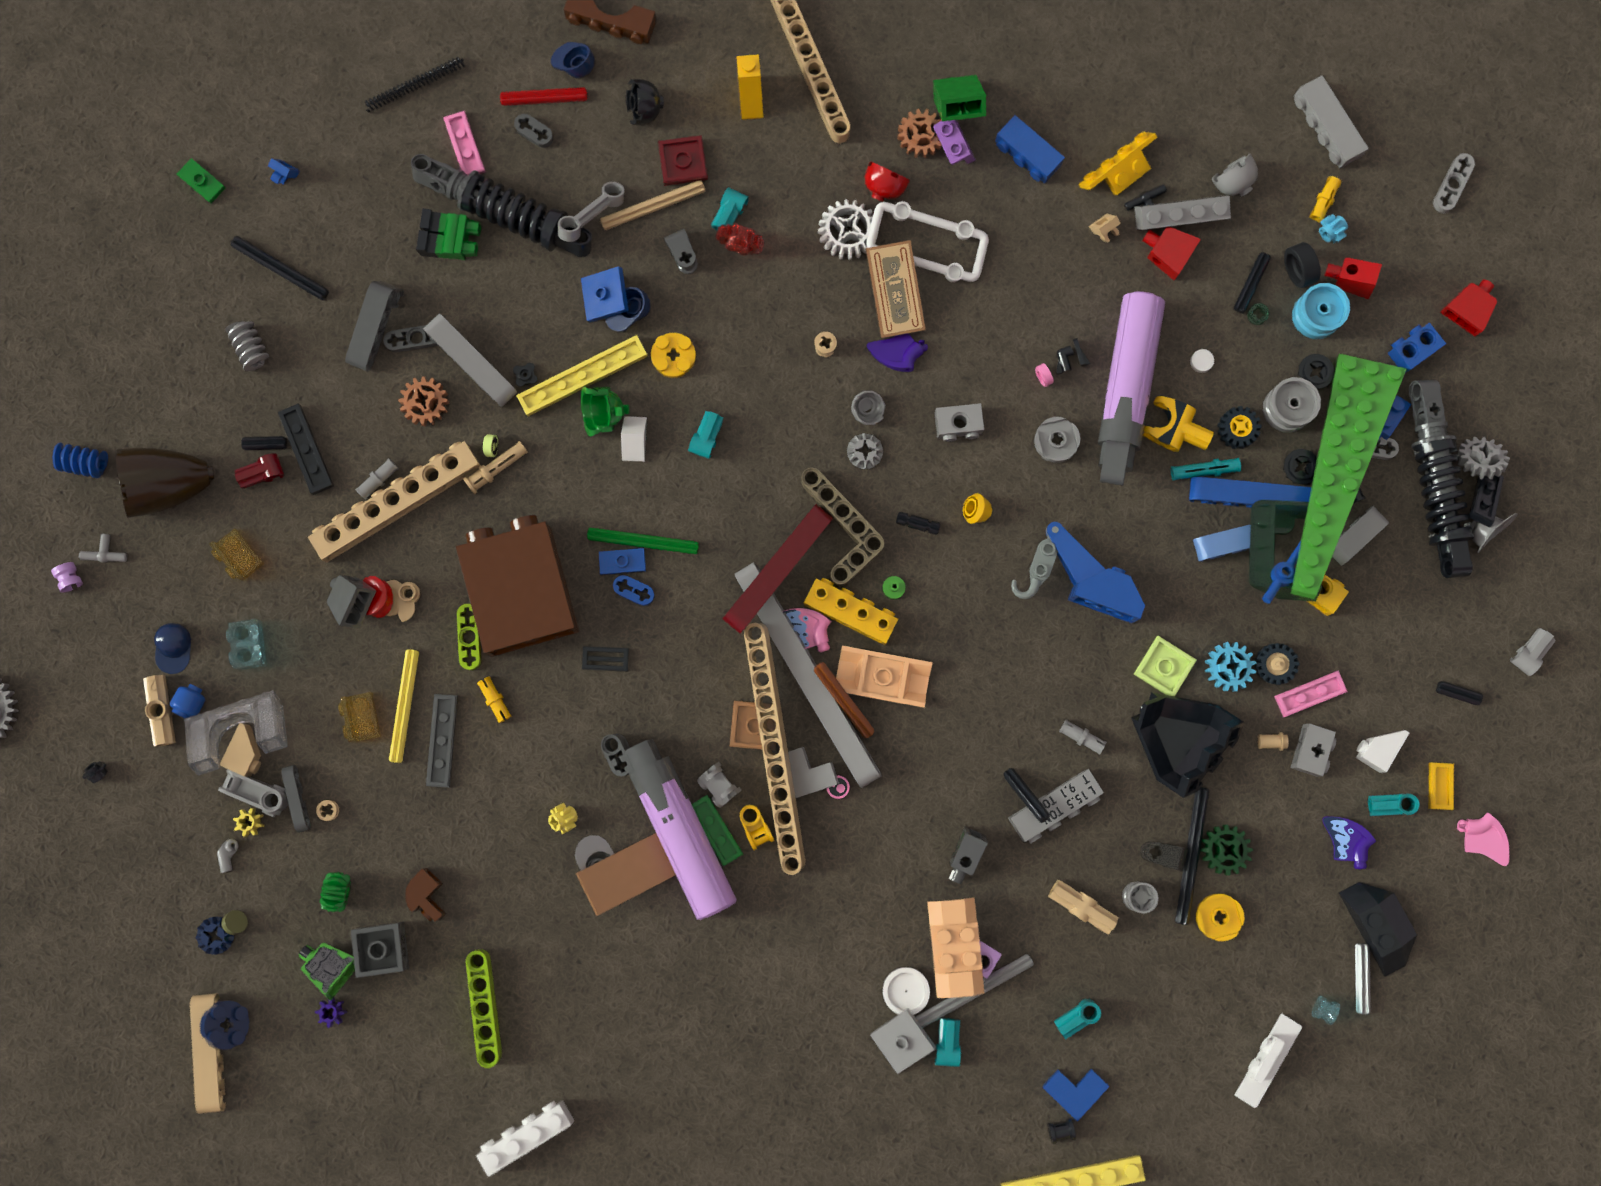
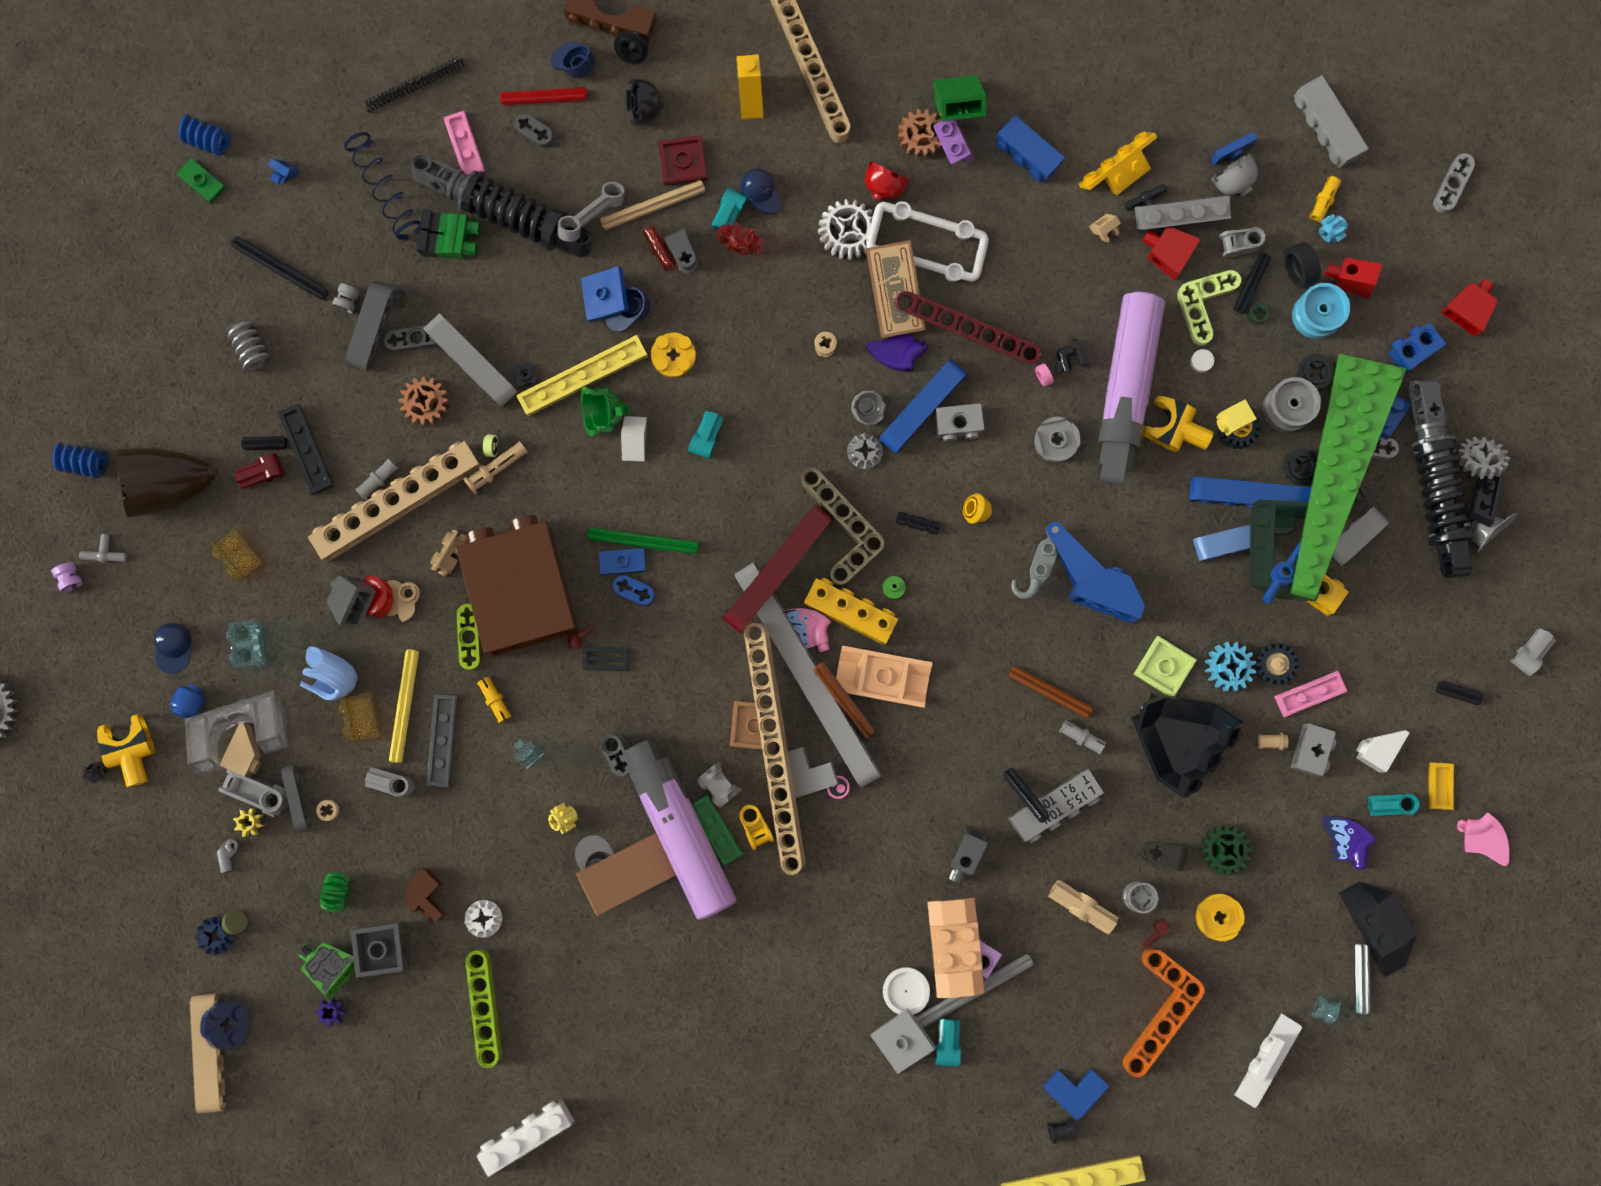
tan piece [143,675,176,747] -> none
teal piece [1054,999,1101,1040] -> none
teal pin [1170,458,1241,481] -> none
black axle [1175,787,1209,925] -> none
none -> yellow connector [97,713,155,788]
none -> blue piece [178,115,231,156]
none -> light blue hair [300,646,358,701]
none -> light grey wheel [332,283,361,314]
none -> dark blue piece [344,132,421,240]
none -> light grey piece [365,767,415,797]
none -> tan hinge [430,530,467,577]
none -> white gear [464,900,502,938]
none -> clear light blue tile [513,739,544,769]
none -> clear red hand [567,624,596,650]
none -> black gear [614,30,649,64]
none -> clear red pin [642,226,676,271]
none -> dark blue cap [740,168,782,214]
none -> blue beam [879,359,968,454]
none -> dark red beam [894,291,1041,364]
none -> dark orange axle [1009,666,1093,718]
none -> orange beam [1123,948,1204,1077]
none -> clear red hand [1142,919,1169,948]
none -> yellowish green beam [1177,270,1241,346]
none -> blue plate [1211,132,1258,166]
none -> light yellow brick [1216,399,1256,436]
none -> light grey piece [1219,227,1265,258]

